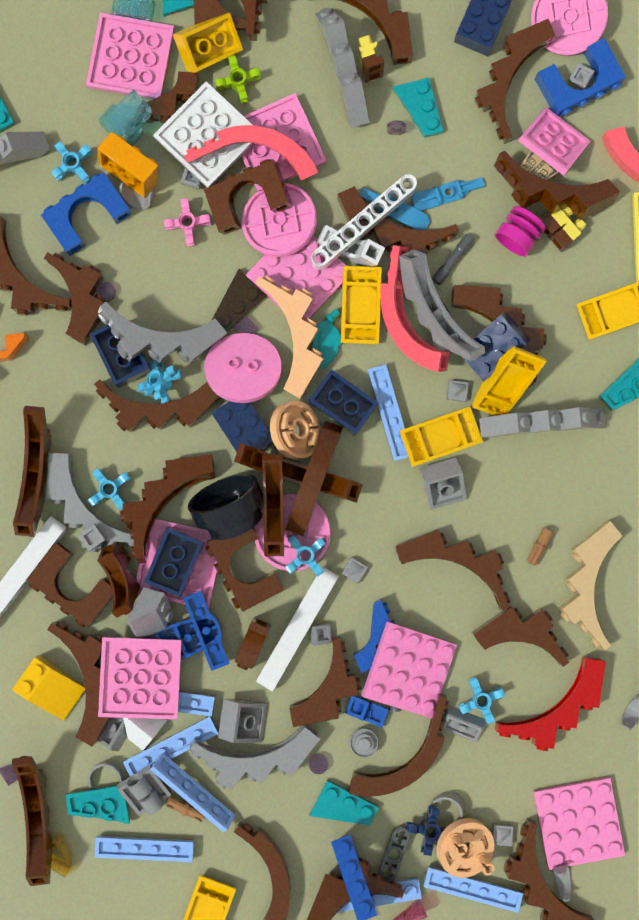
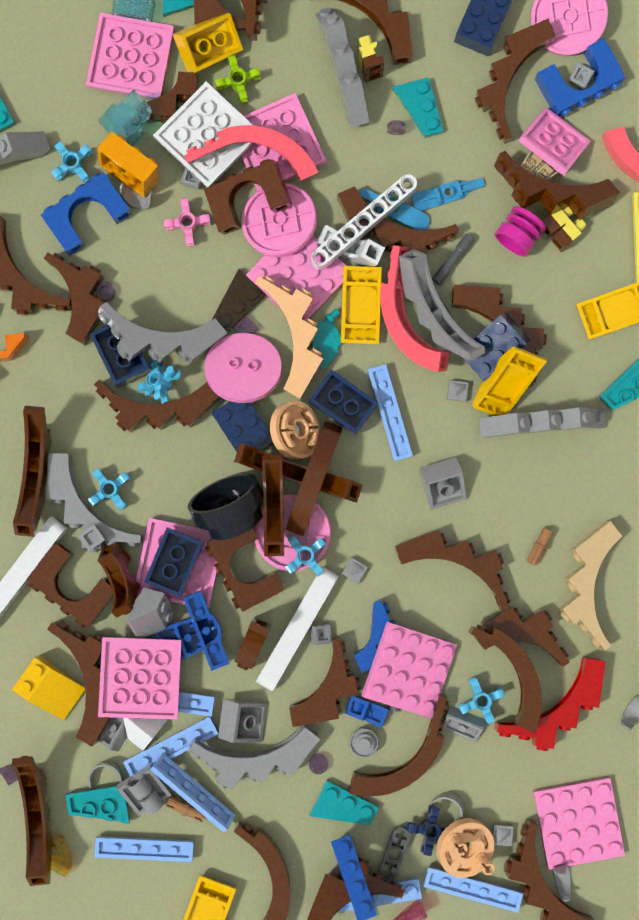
reddish brown arch [120,454,215,564] -> none
yellow slope [399,406,483,467] -> none
none -> reddish brown arch [468,624,542,733]

